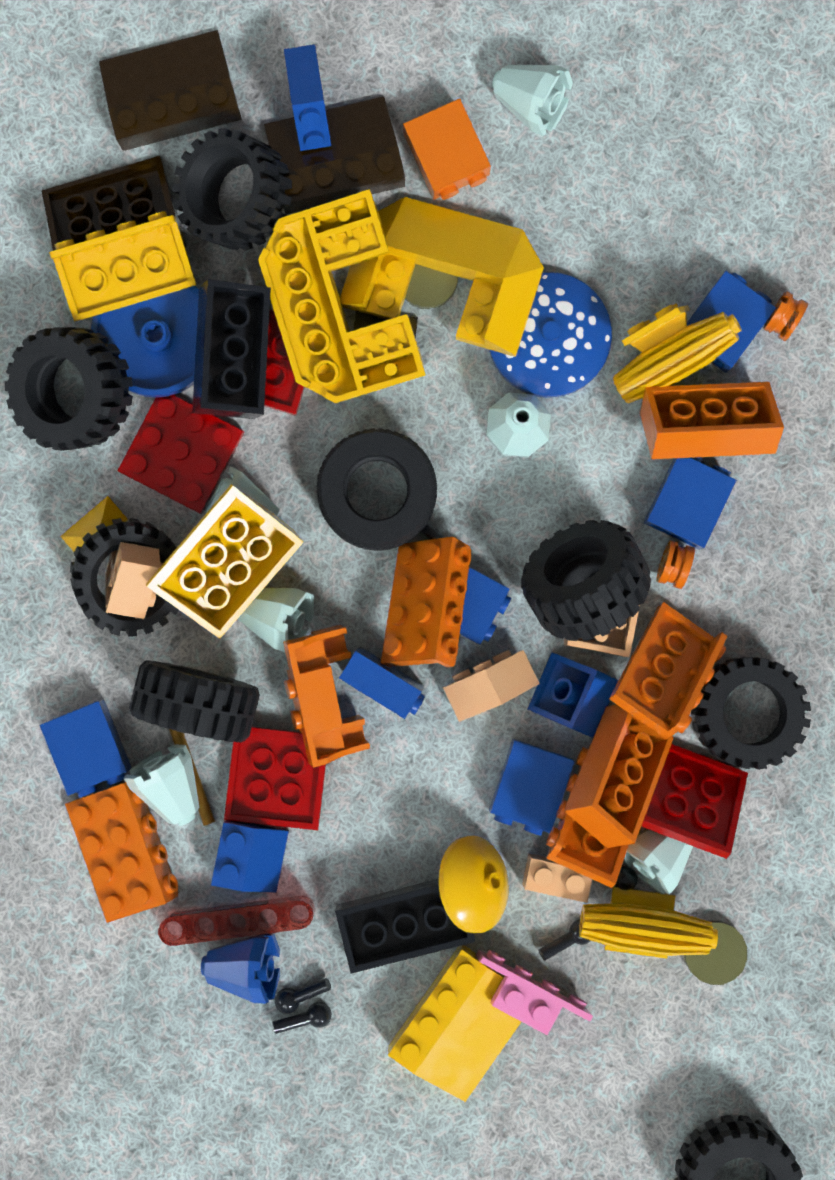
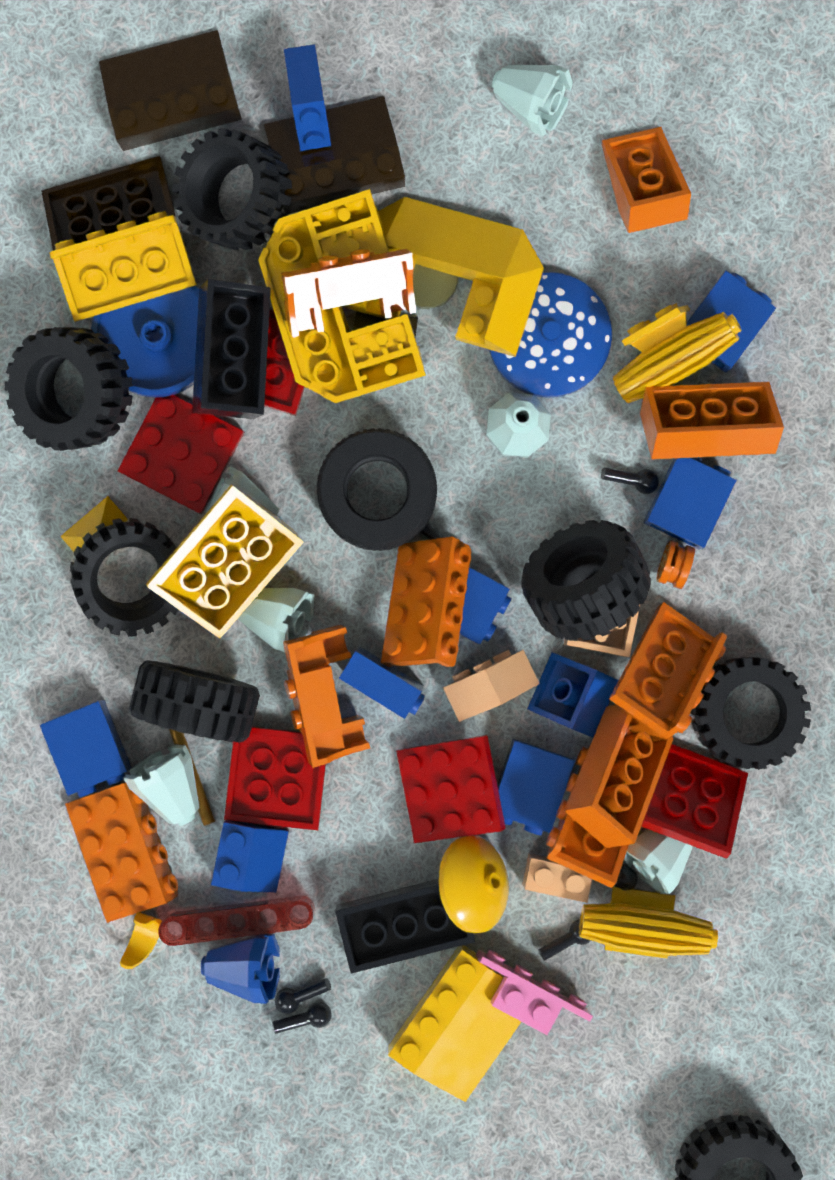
light nougat brick [105,542,163,619] -> none
orange brick [403,98,491,200] -> none
olive tile [684,921,747,985] -> none
orange wheel [763,291,808,341] -> none
none -> yellow helmet [120,912,163,969]
none -> bracket [281,249,416,337]
none -> red plate [396,735,506,844]
none -> black bar [601,467,659,494]
none -> orange slope [602,127,691,233]

